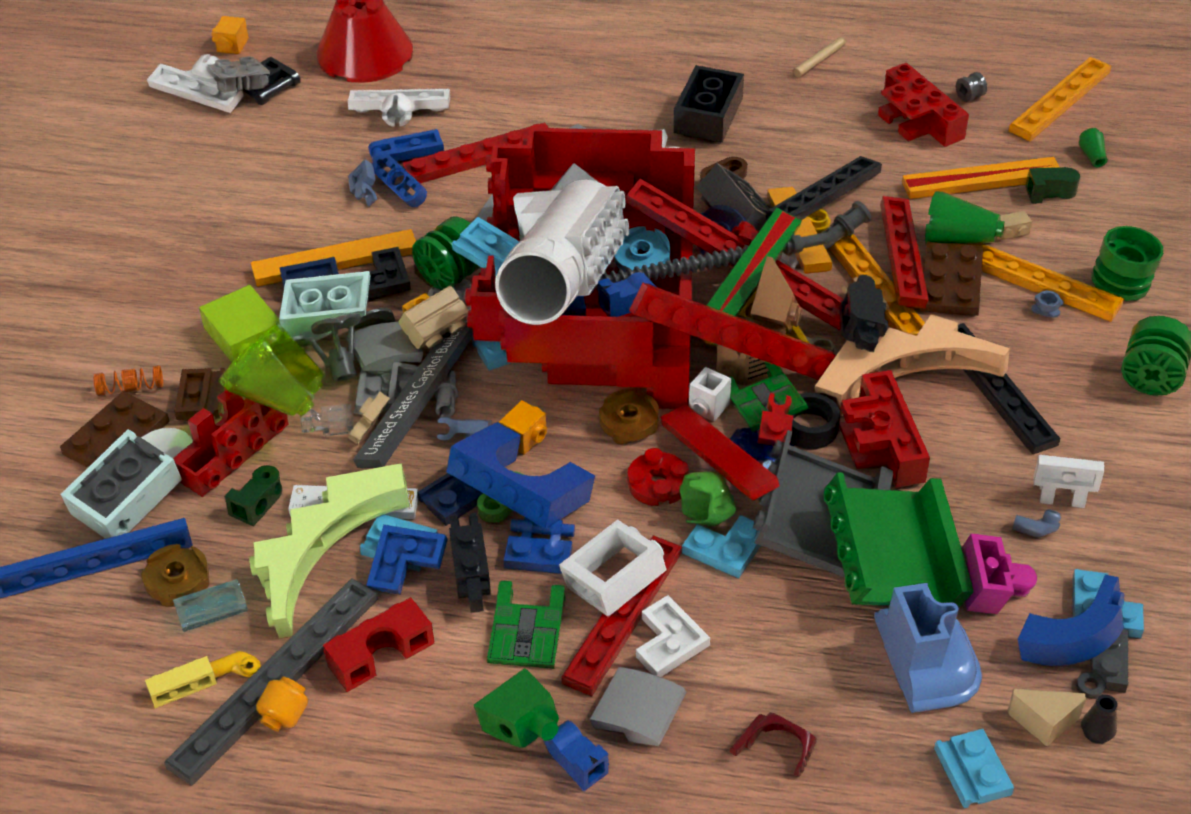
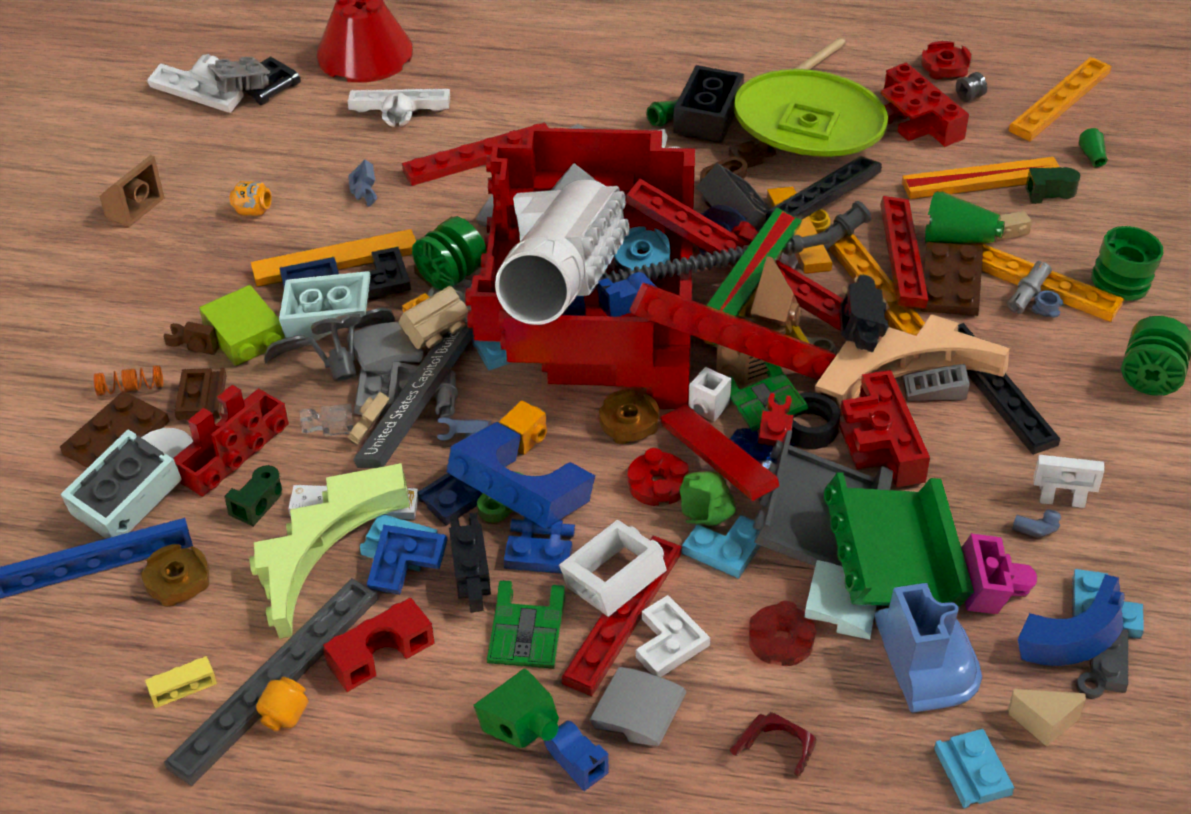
clear light blue plate [173,579,248,632] -> none
yellow arm [210,651,261,678] -> none
light orange brick [212,16,249,54] -> none
clear neon green windscreen [218,321,325,417] -> none
blue plate [368,129,444,168] -> none
blue beam [372,154,427,207] -> none
medium azure plate [452,217,520,276] -> none
black cone [1081,694,1118,744] -> none
none -> medium nougat slope [99,155,165,227]
none -> reddish brown plate [163,322,219,355]
none -> light orange head [229,181,272,216]
none -> green cone [646,99,678,127]
none -> reddish brown plate [729,141,776,168]
none -> lime dish [734,69,888,157]
none -> clear red plate [749,601,816,666]
none -> light aqua slope [804,560,877,640]
none -> light grey slope [903,364,969,401]
none -> red plate [921,41,972,80]
none -> light grey pin [1007,261,1052,314]

